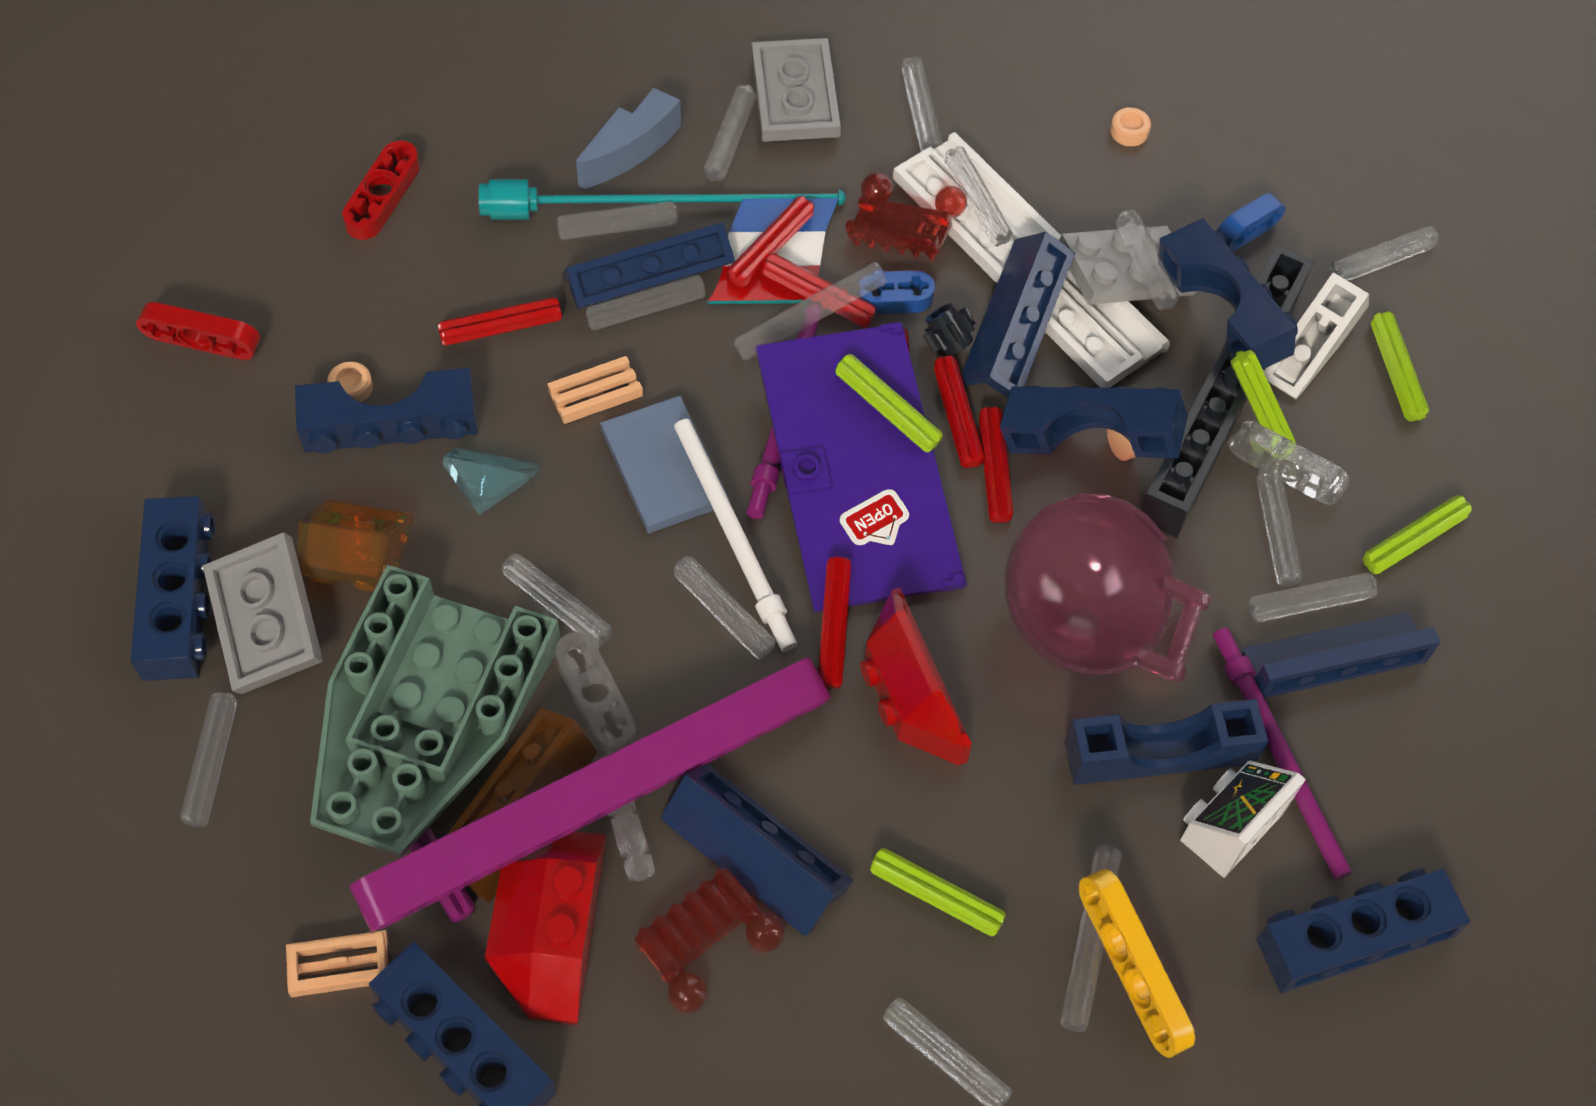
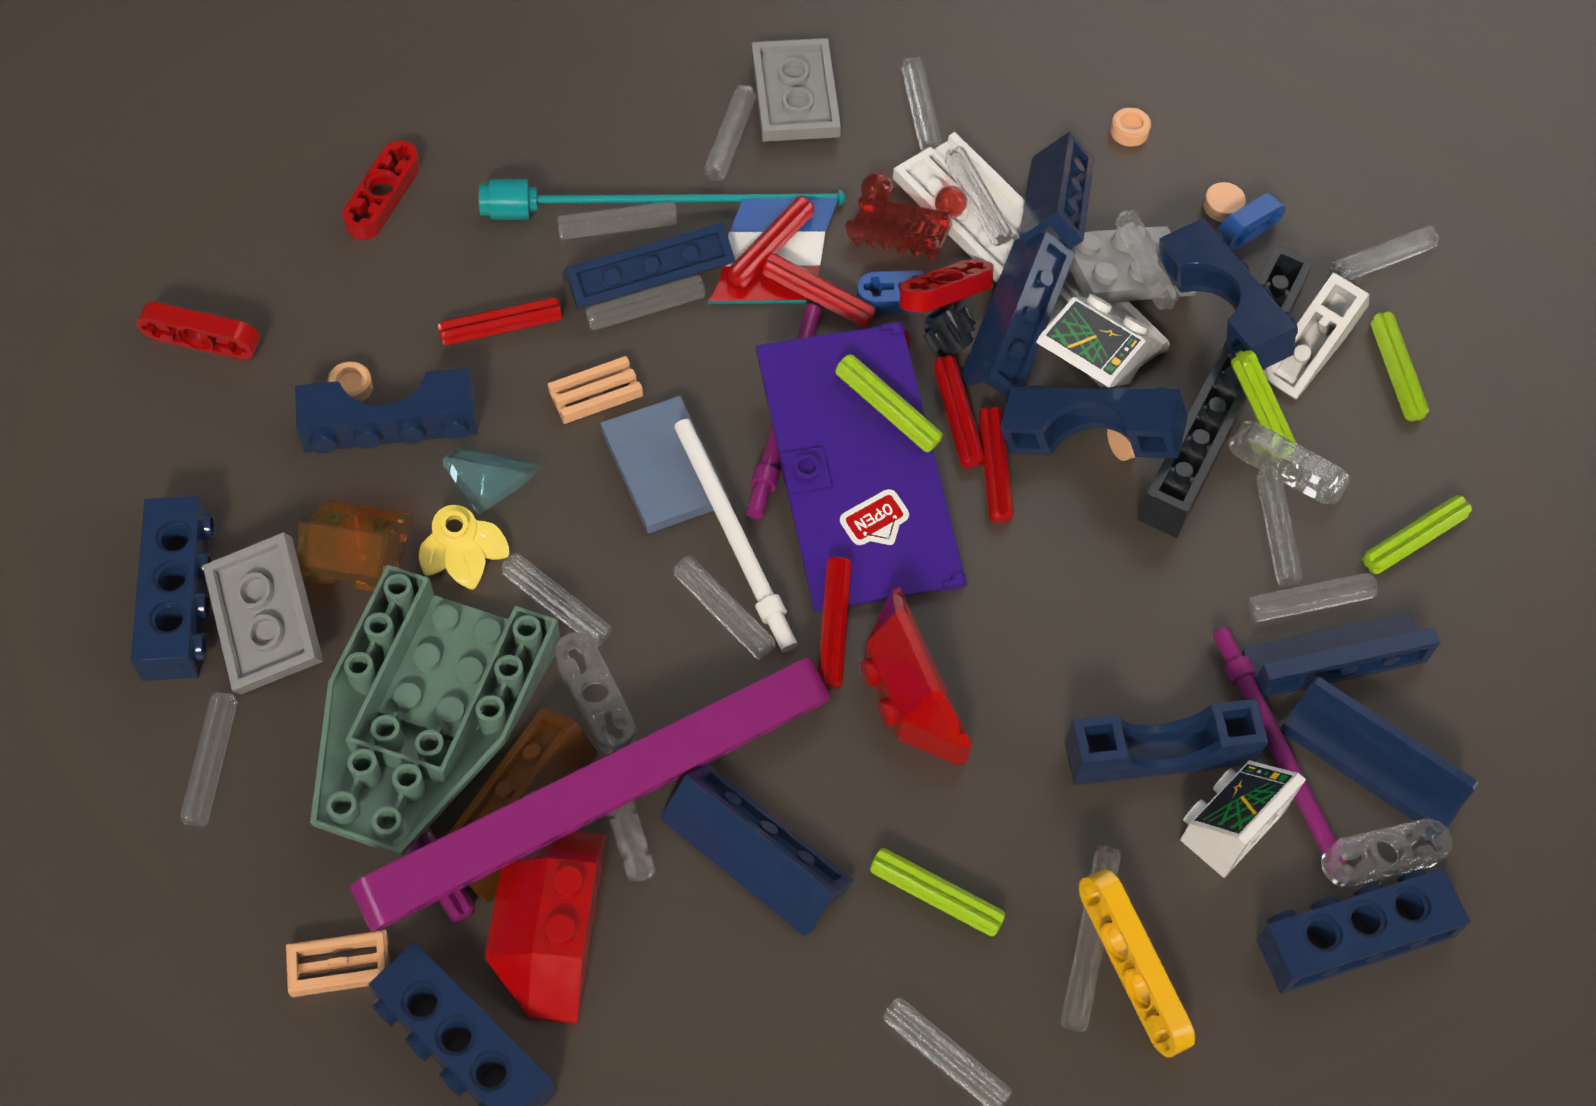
sand blue slope [576,88,681,189] -> none
clear red gear [634,868,784,1013] -> none
clear axle [734,262,887,360] -> none
clear pink windscreen [1005,493,1211,682] -> none
none -> light yellow plate [418,505,509,590]
none -> red beam [899,259,994,312]
none -> dark blue panel [1019,131,1094,249]
none -> slope [1036,294,1155,387]
none -> light nougat tile [1203,182,1246,222]
none -> dark blue panel [1280,676,1479,838]
none -> clear beam [1321,818,1453,887]

